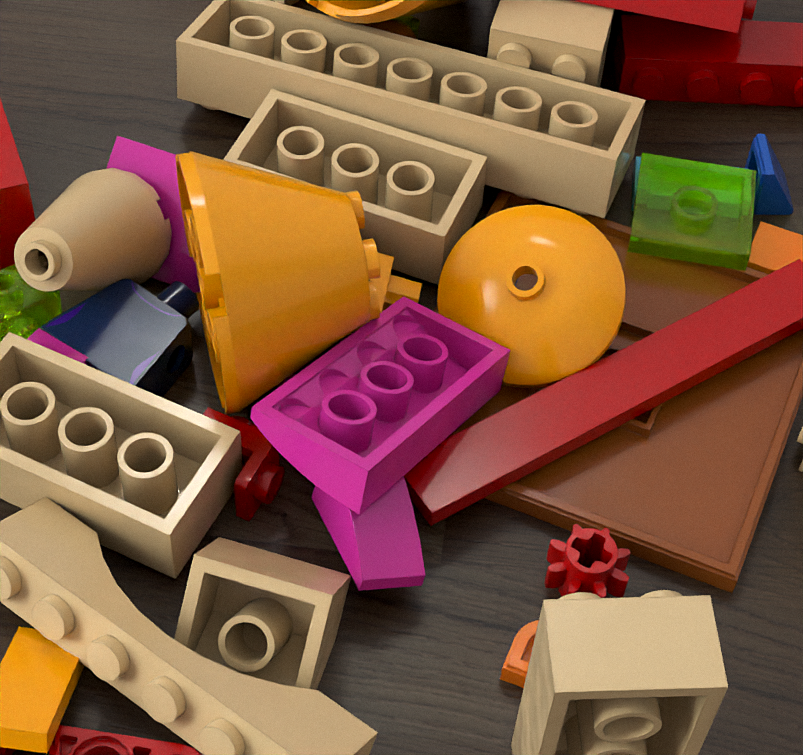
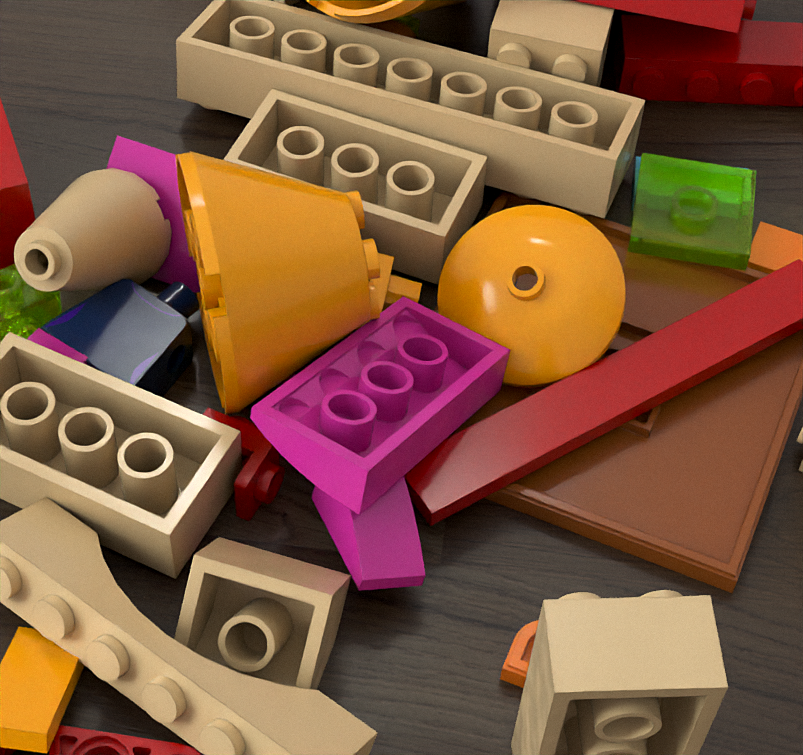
red gear [544,524,631,598] -> none
blue slope [745,134,794,215] -> none

